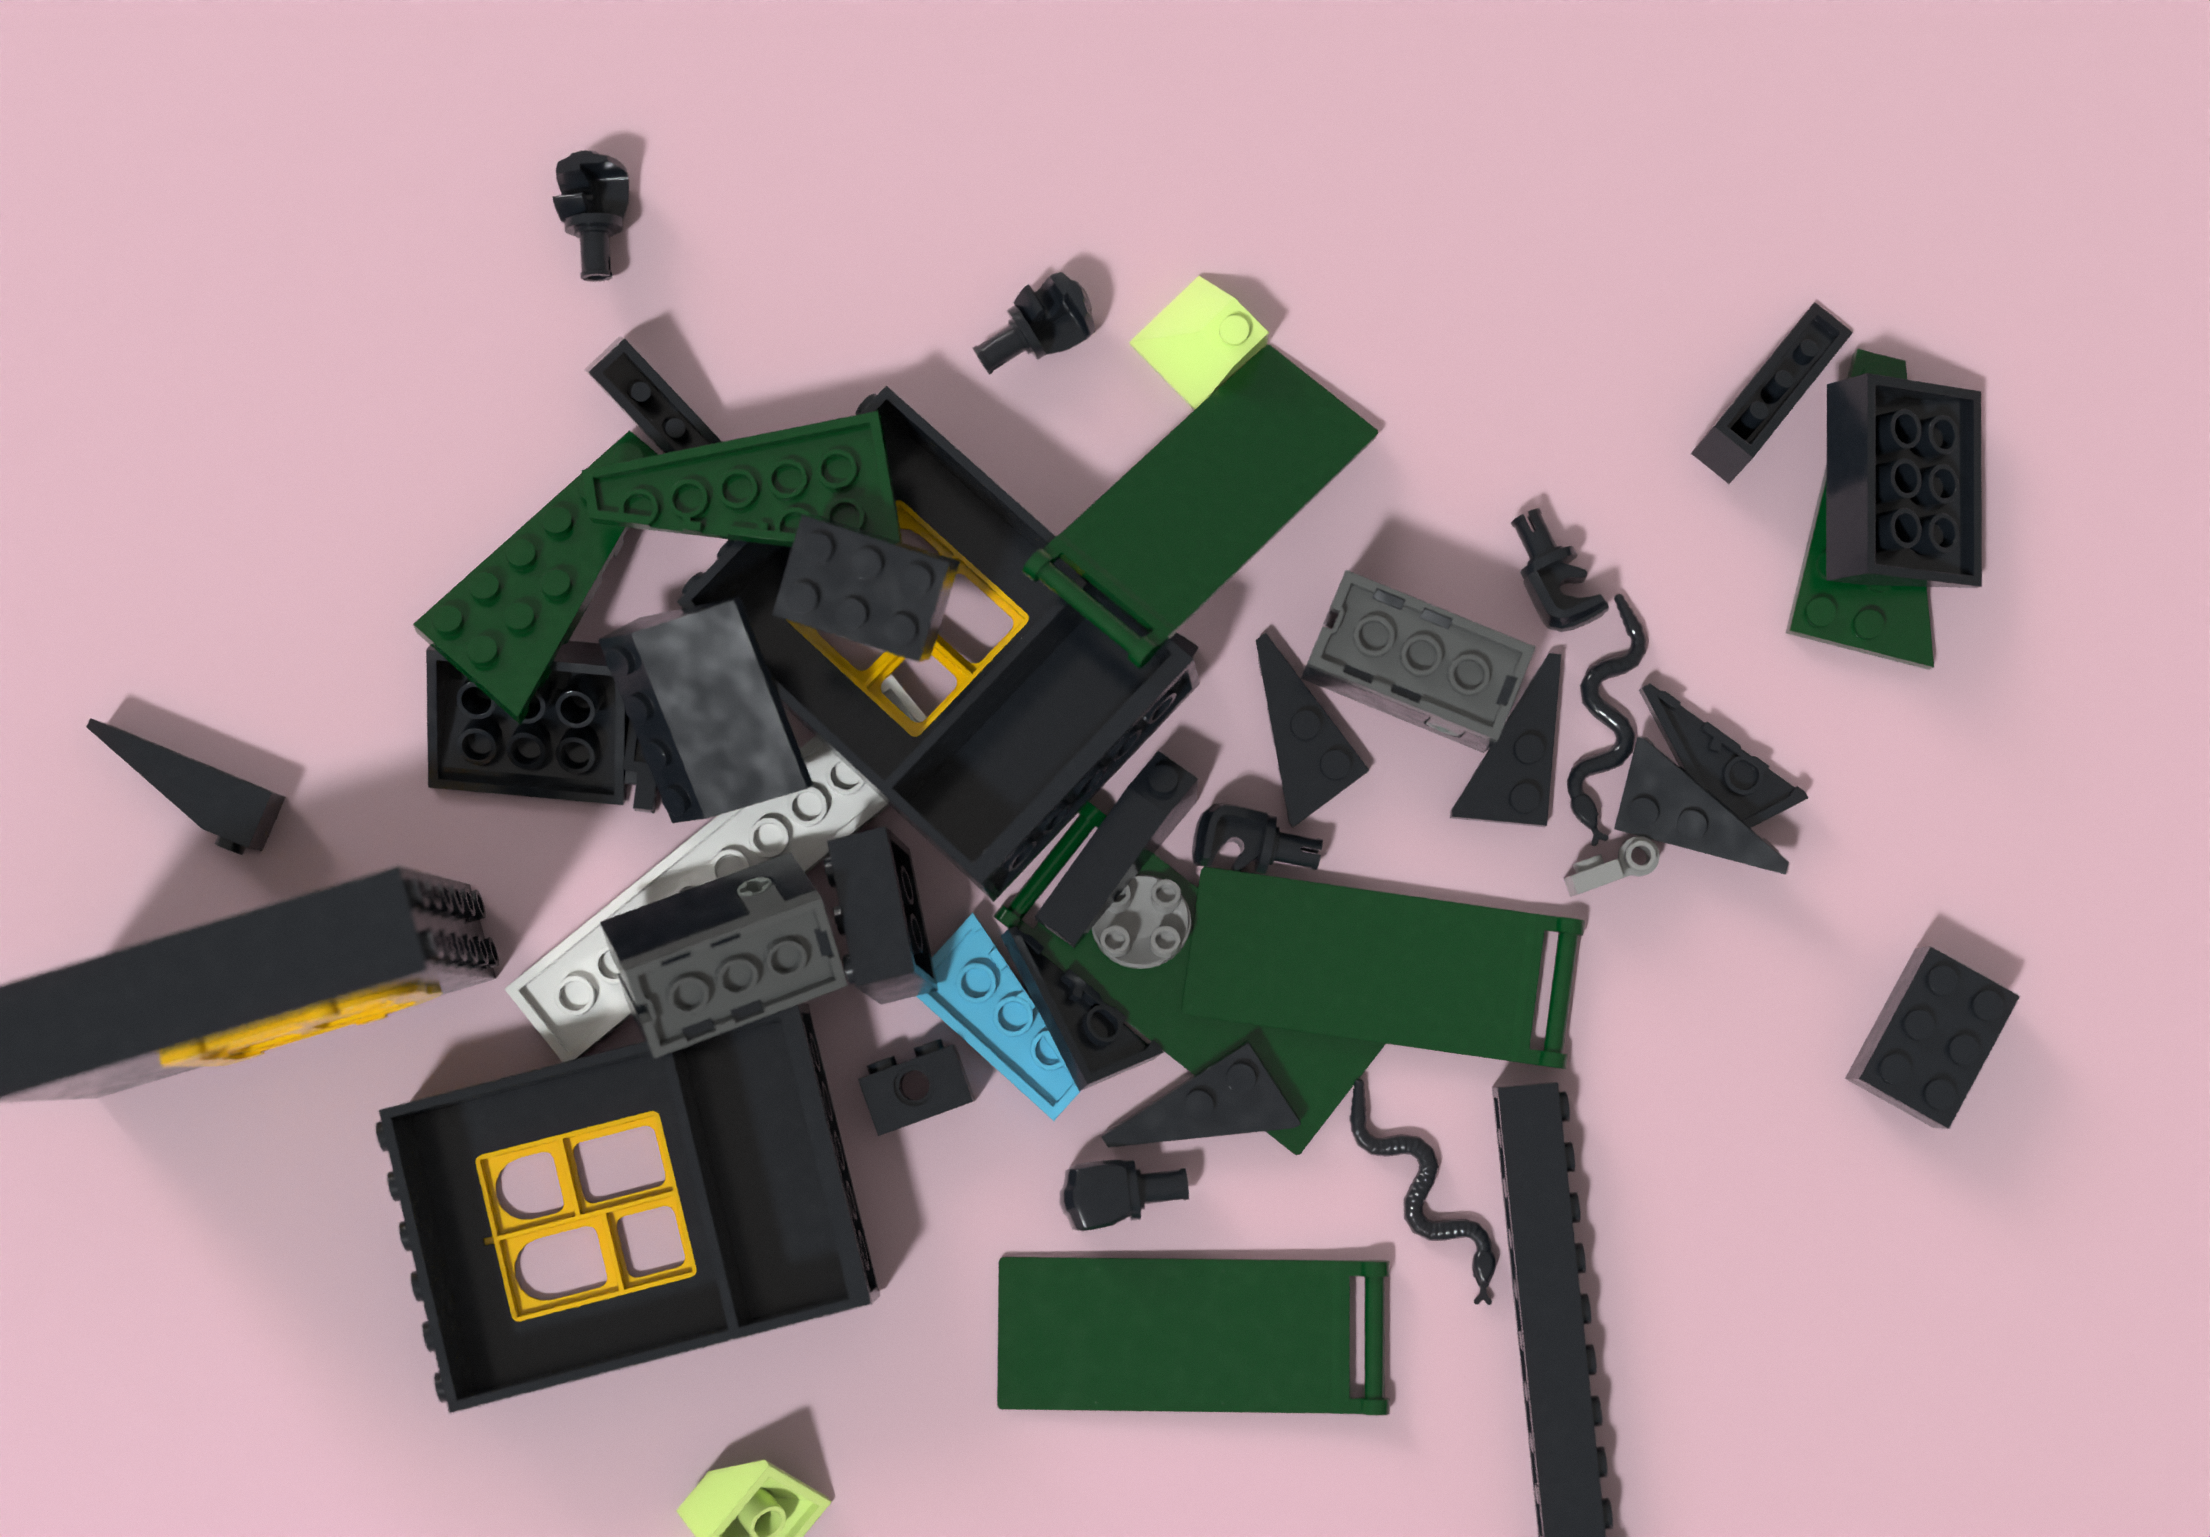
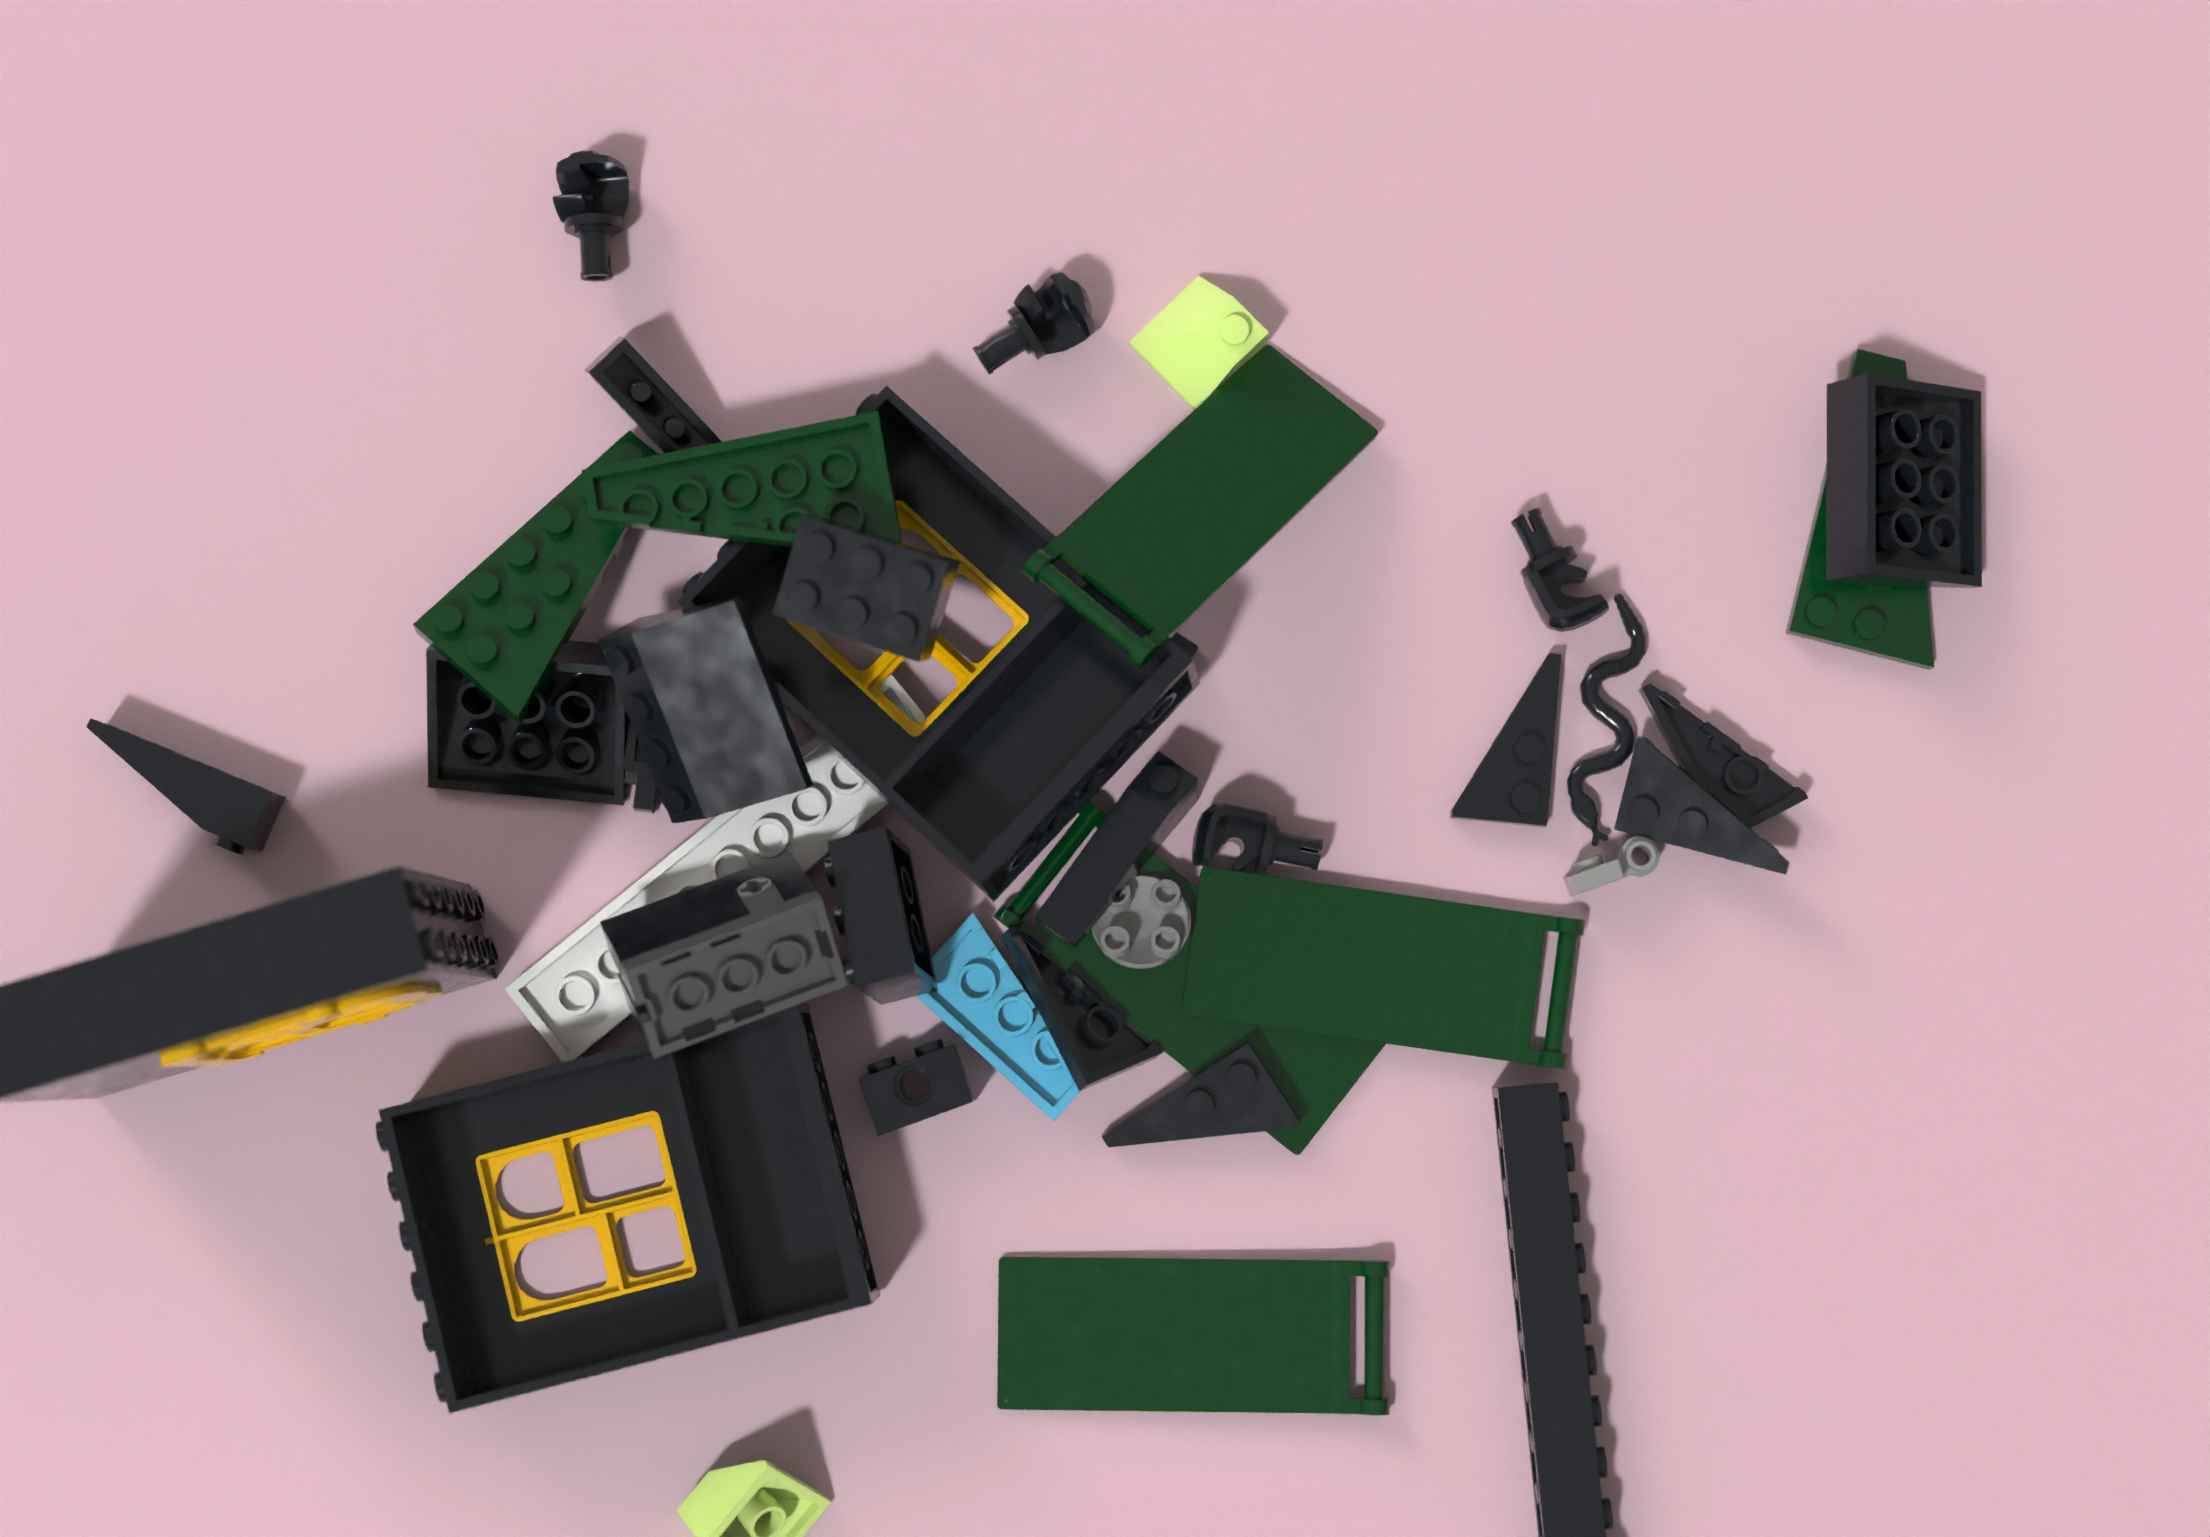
black piece [1059,1160,1189,1231] -> none
black wing [1256,633,1370,829] -> none
dark grey piece [1301,570,1536,753] -> none
black animal [1349,1079,1496,1305] -> none
black slope [1691,302,1853,484] -> none
black brick [1845,946,2020,1129] -> none

